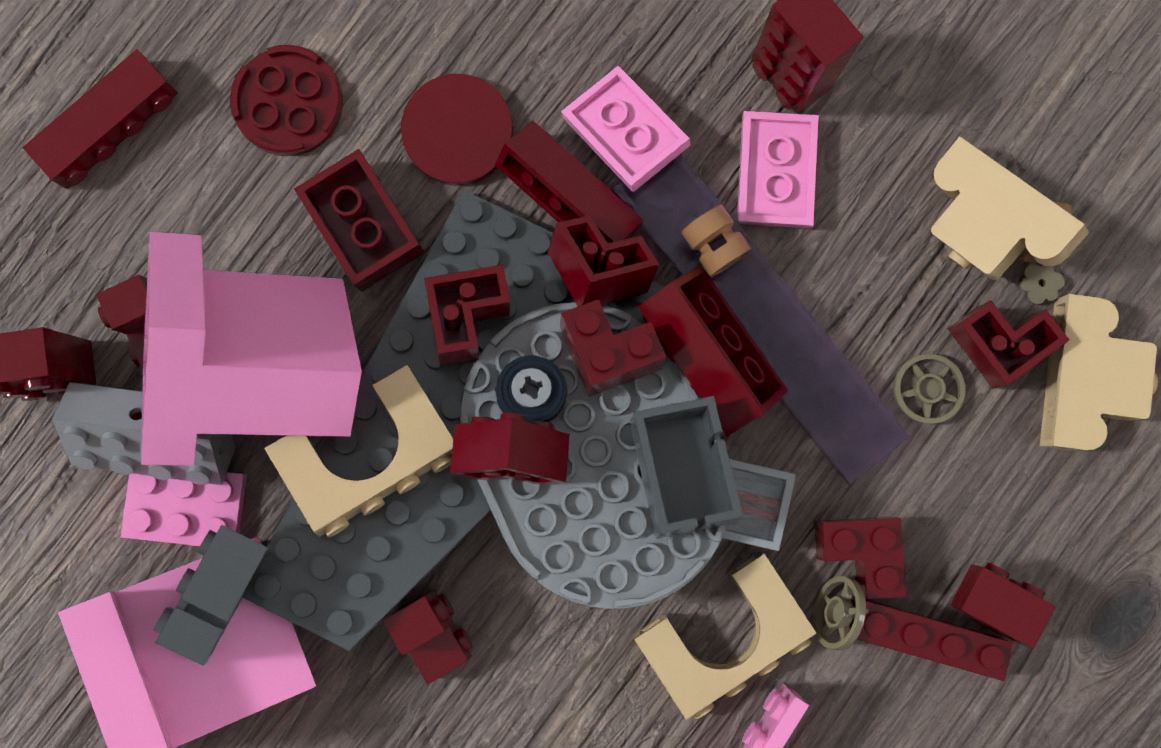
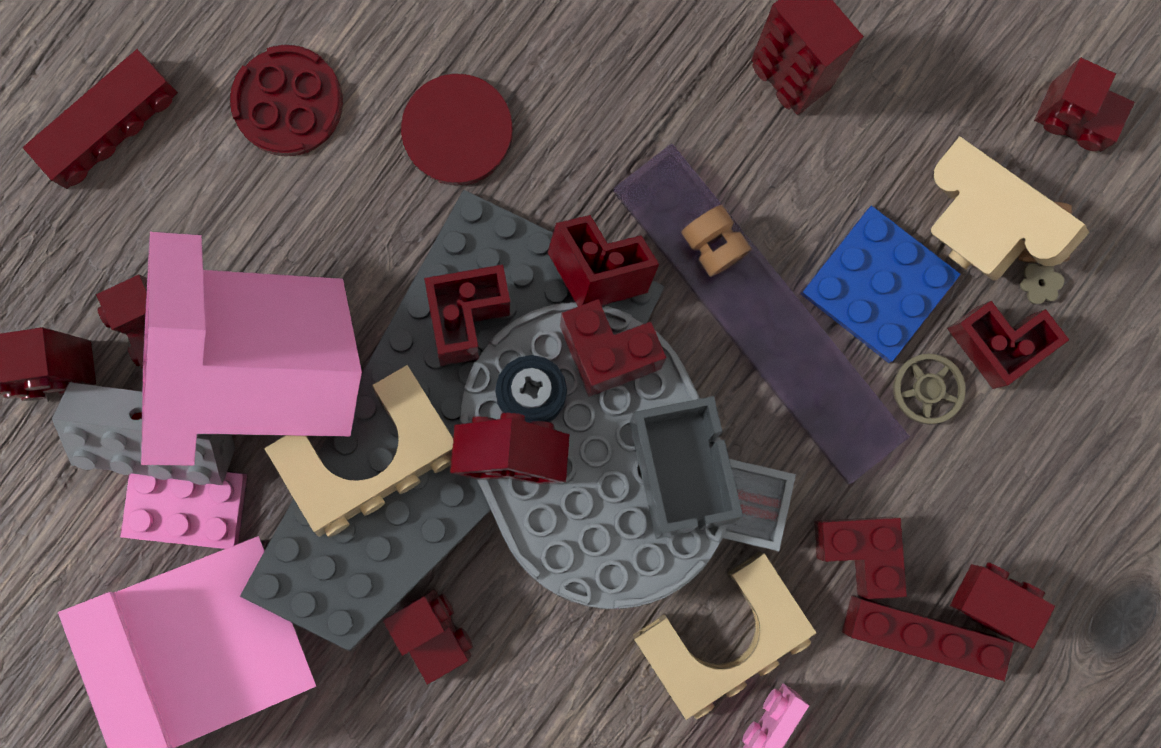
dark grey piece [153,524,268,666] -> none
dark red brick [294,149,425,292] -> none
dark red brick [495,121,644,243] -> none
bright pink plate [561,66,691,192] -> none
dark red brick [638,265,789,437] -> none
bright pink plate [737,111,819,229] -> none
dark tan wheel [813,576,868,650] -> none
tan brick [1040,294,1158,451] -> none
none -> blue plate [801,205,961,363]
none -> dark red brick [1034,57,1135,152]

